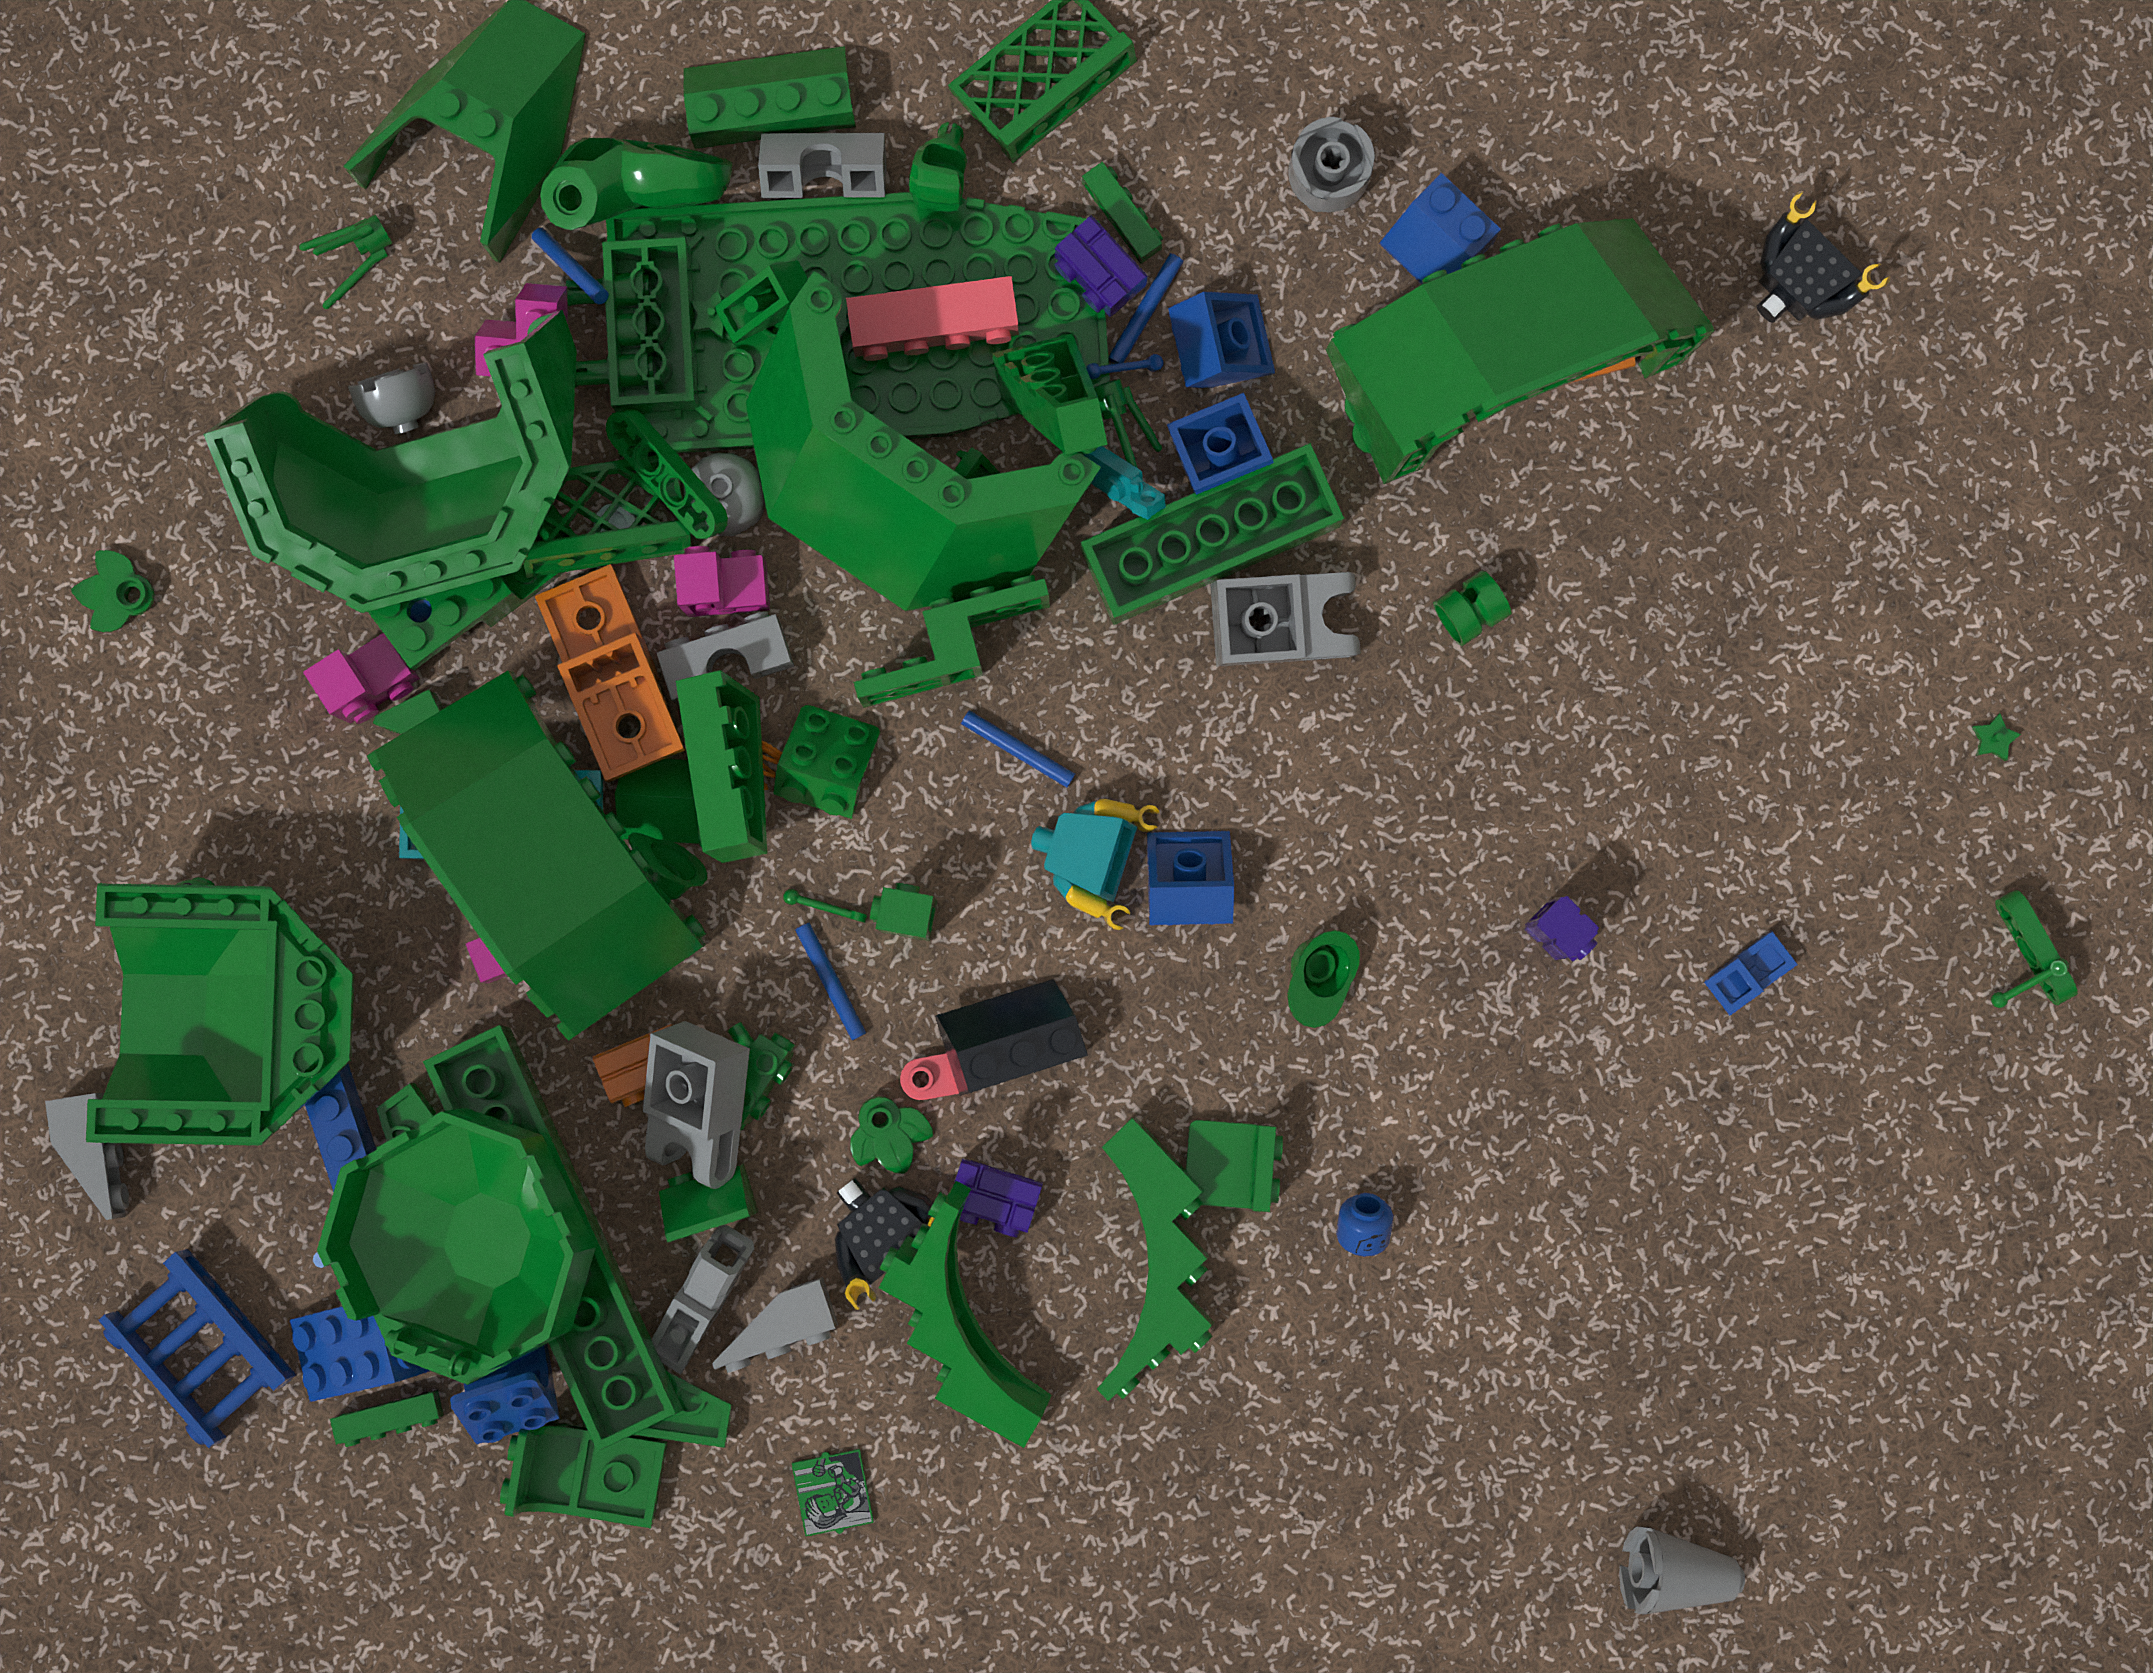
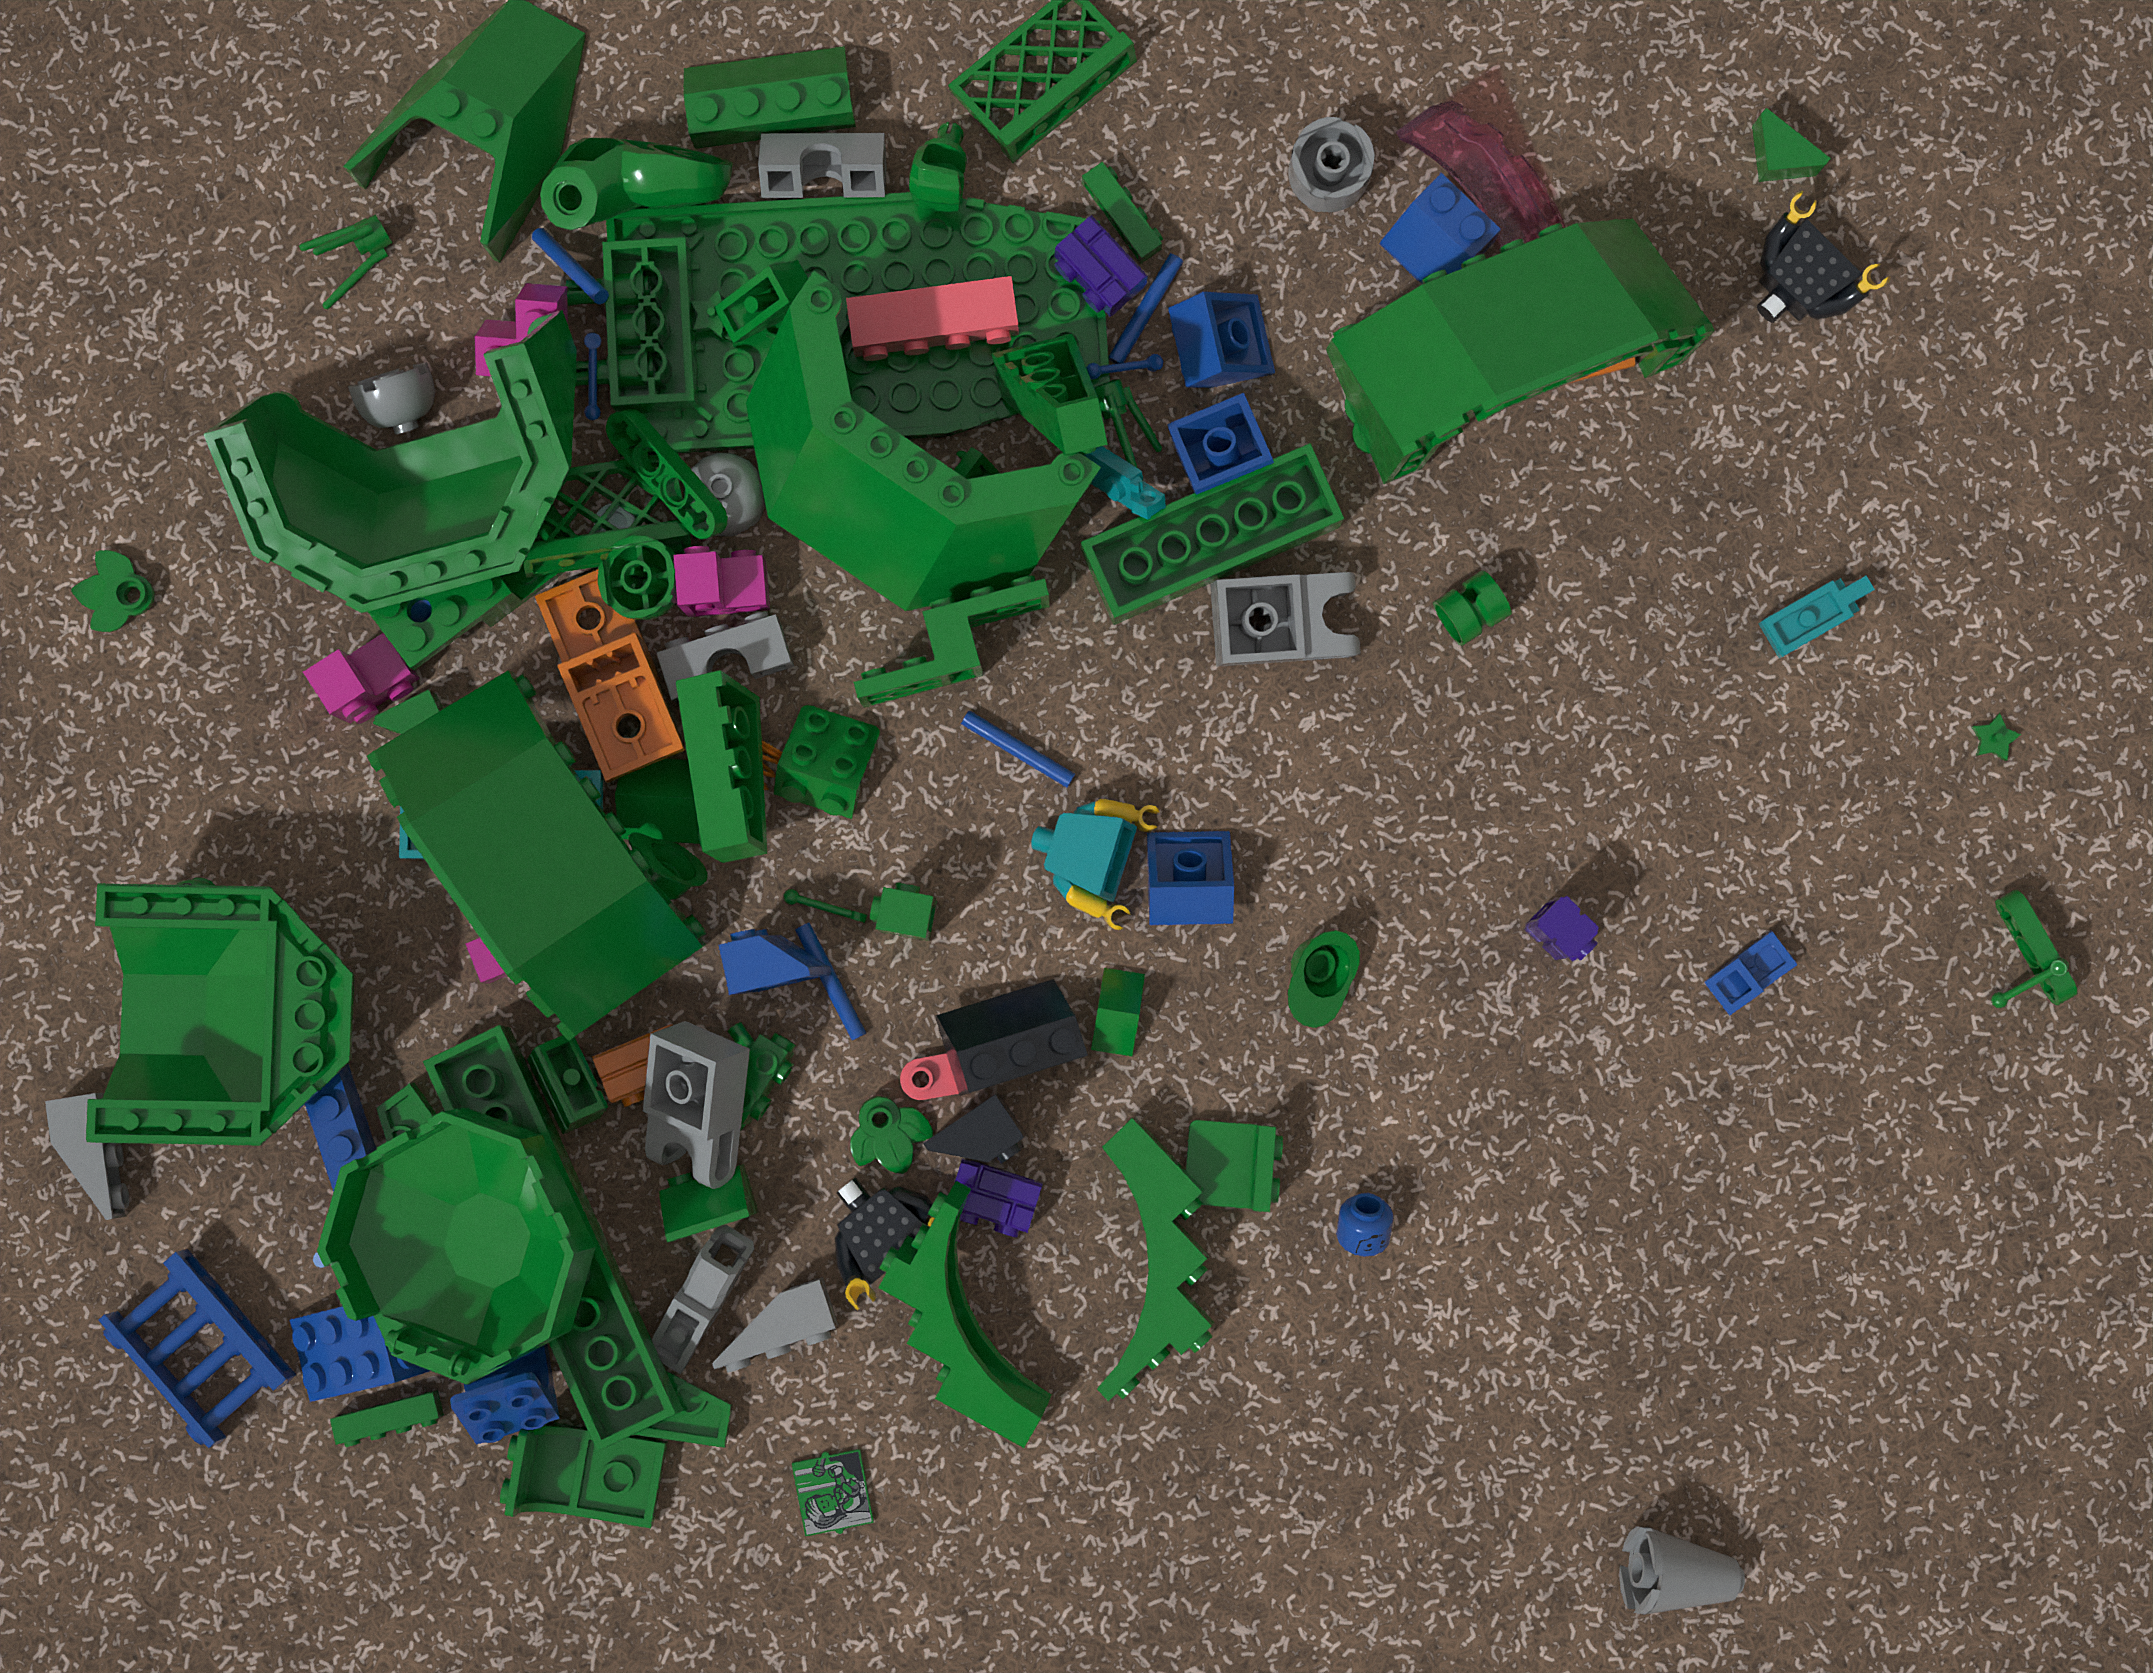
none -> green brick [527,1035,608,1134]
none -> blue hinge [584,333,602,421]
none -> green cylinder [598,535,677,620]
none -> blue slope [718,929,832,995]
none -> black slope [923,1093,1026,1164]
none -> green slope [1091,968,1145,1056]
none -> clear pink windscreen [1396,100,1566,247]
none -> green slope [1752,108,1831,182]
none -> teal hinge [1758,575,1875,659]

